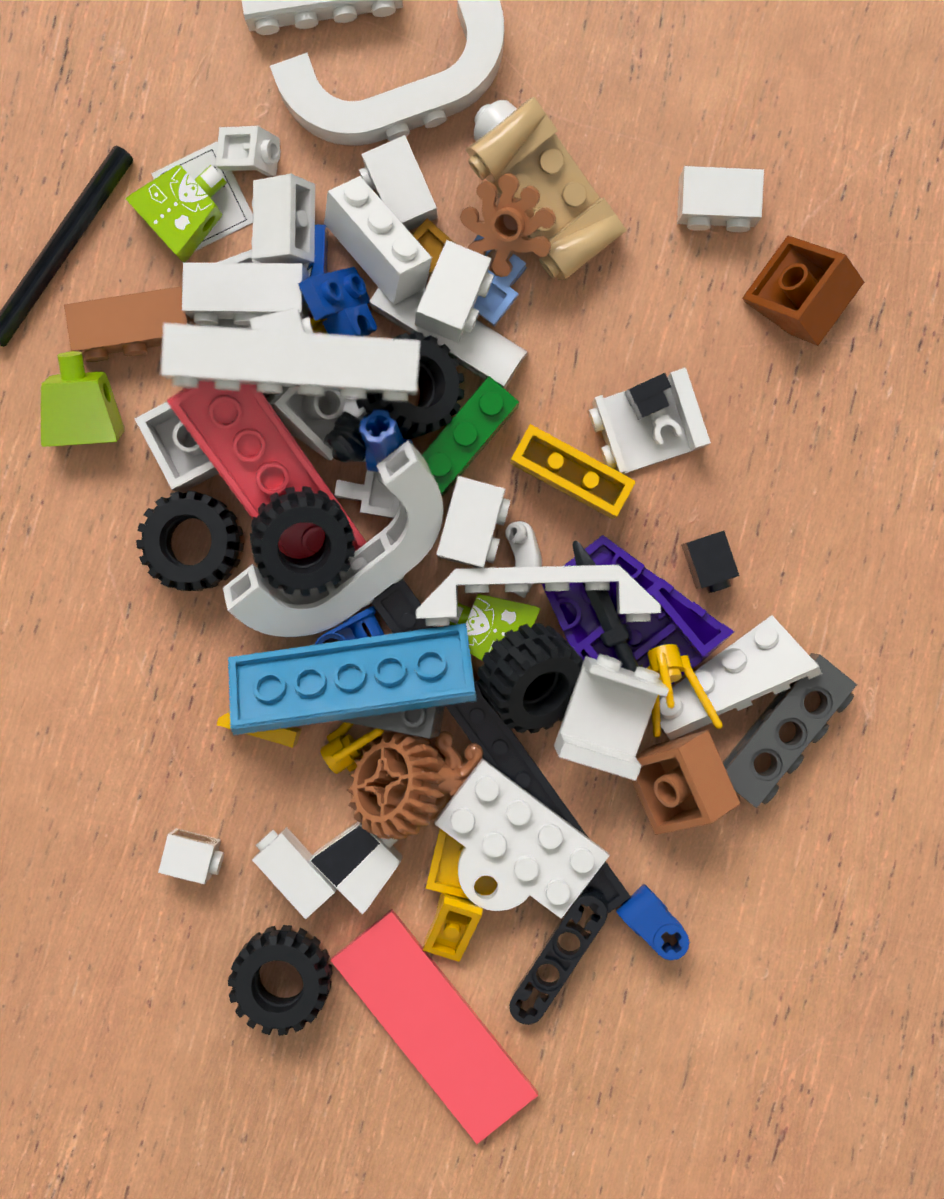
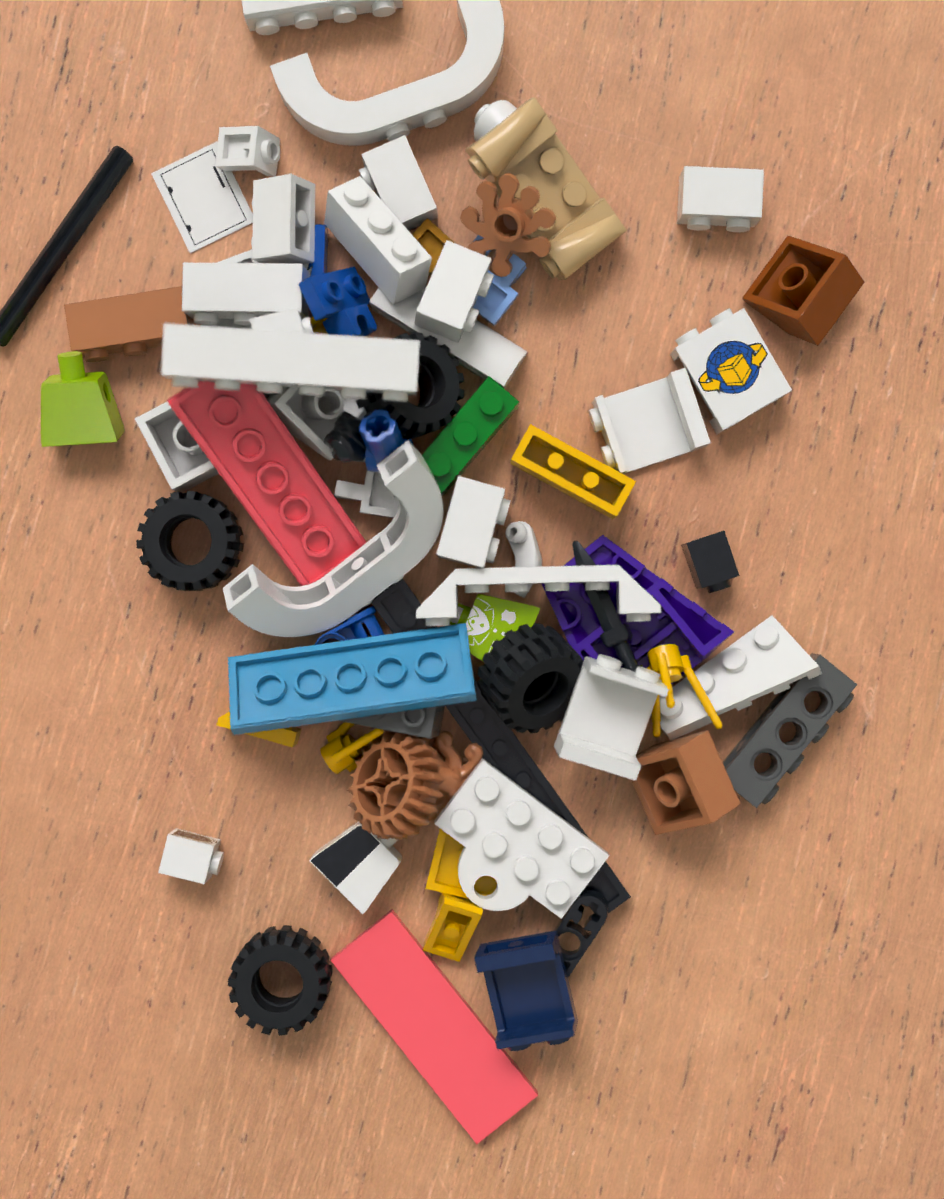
lime torso [126,165,227,263] -> none
black tyre [250,486,355,596] -> none
white brick [252,827,337,919] -> none
blue piece [616,884,689,960] -> none
black piece [624,373,682,445] -> none
none -> dark blue panel [474,930,578,1051]
none -> white panel [670,308,792,434]

